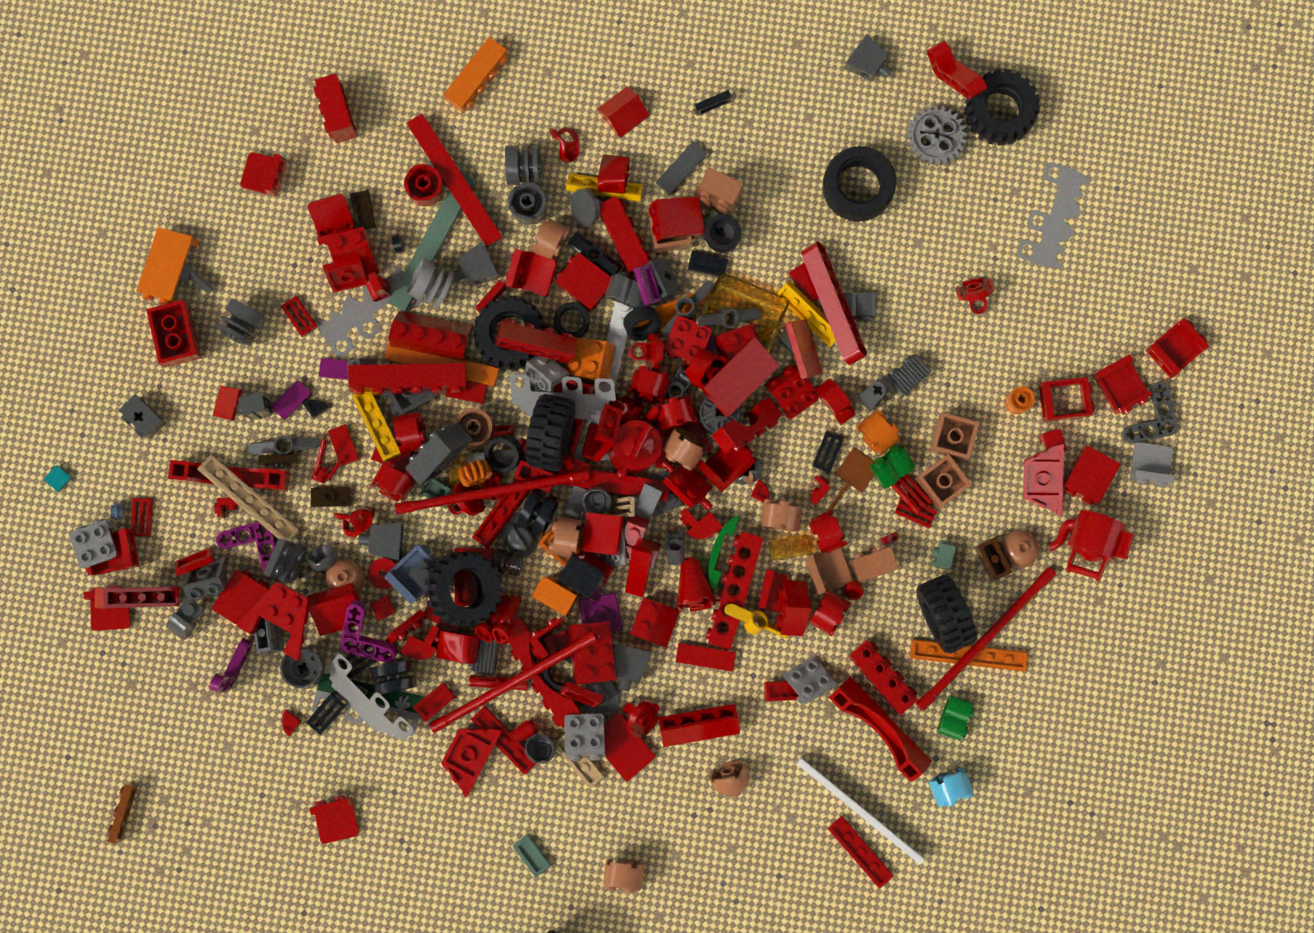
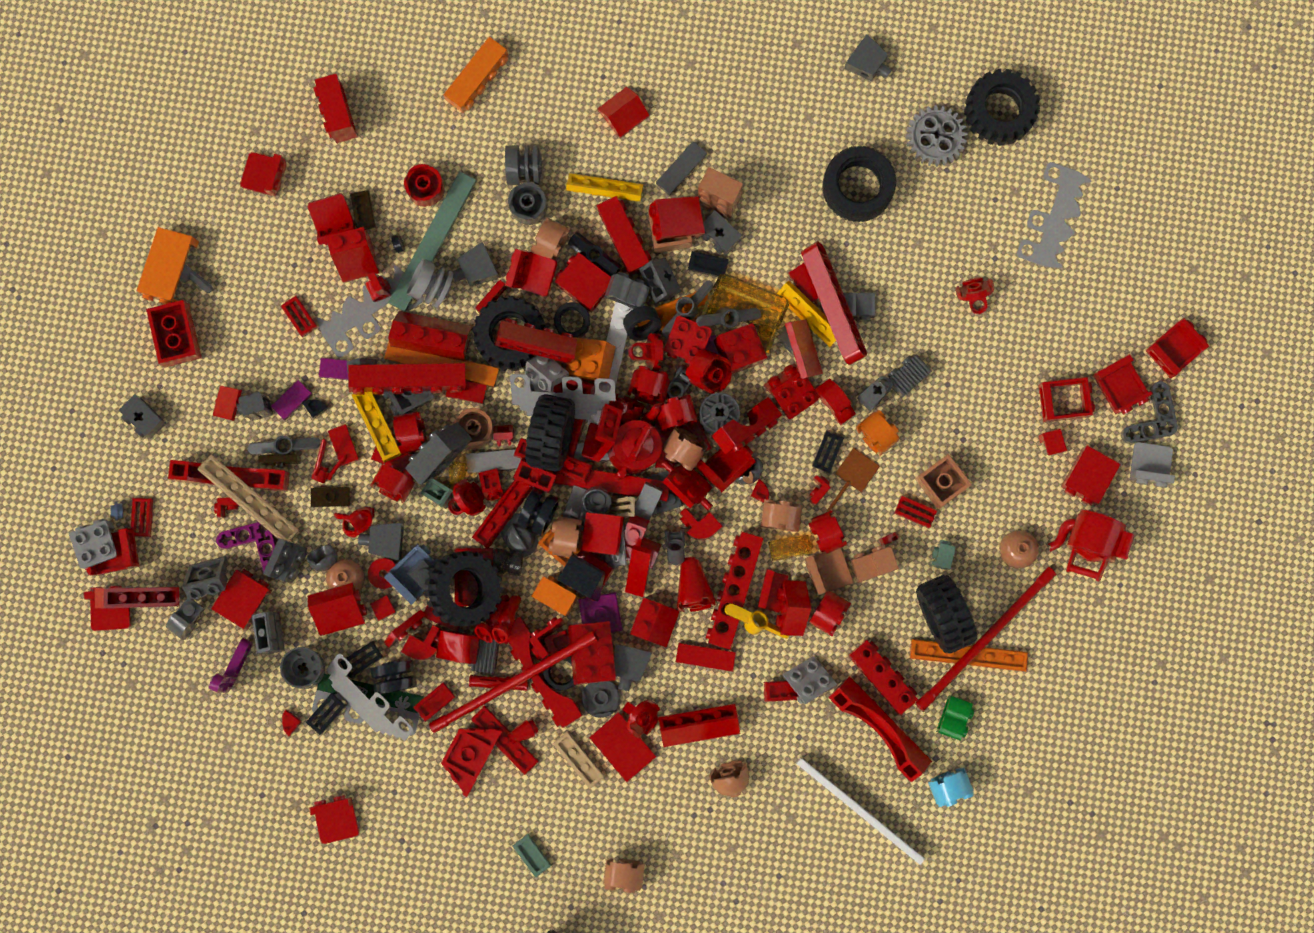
teal tile [43,465,72,492] -> none
dark orange plate [107,783,138,844] -> none
red tile [175,547,214,576] -> none
dark grey wheel [215,298,267,347] -> none
red wing [236,582,311,661] -> none
red tile [323,256,369,293] -> none
magenta beam [341,600,398,663] -> none
red piece [395,469,590,515] -> none
red tile [406,113,503,248] -> none
orange gear [458,460,492,487] -> none
black tyre [484,434,523,473] -> none
dark grey hair [525,733,556,764] -> none
red piece [549,127,580,163] -> none
red tile [560,682,603,708] -> none
light grey bracket [564,714,606,761] -> none
dark grey tile [570,188,600,227] -> none
red piece [598,154,629,194] -> none
magenta tile [633,264,662,306] -> none
black tile [694,90,731,116] -> none
red tile [701,337,780,417] -> none
black tyre [705,214,741,253] -> none
green slope [708,516,739,591] -> none
red tile [827,815,894,889] -> none
red tile [844,581,864,600] -> none
green brick [869,445,915,489] -> none
red tile [891,475,932,514] -> none
red beam [927,40,987,100] -> none
nougat brick [929,412,980,462] -> none
reddish brown brick [974,537,1012,582] -> none
orange wheel [1005,386,1035,415] -> none
wing [1023,442,1064,516] -> none

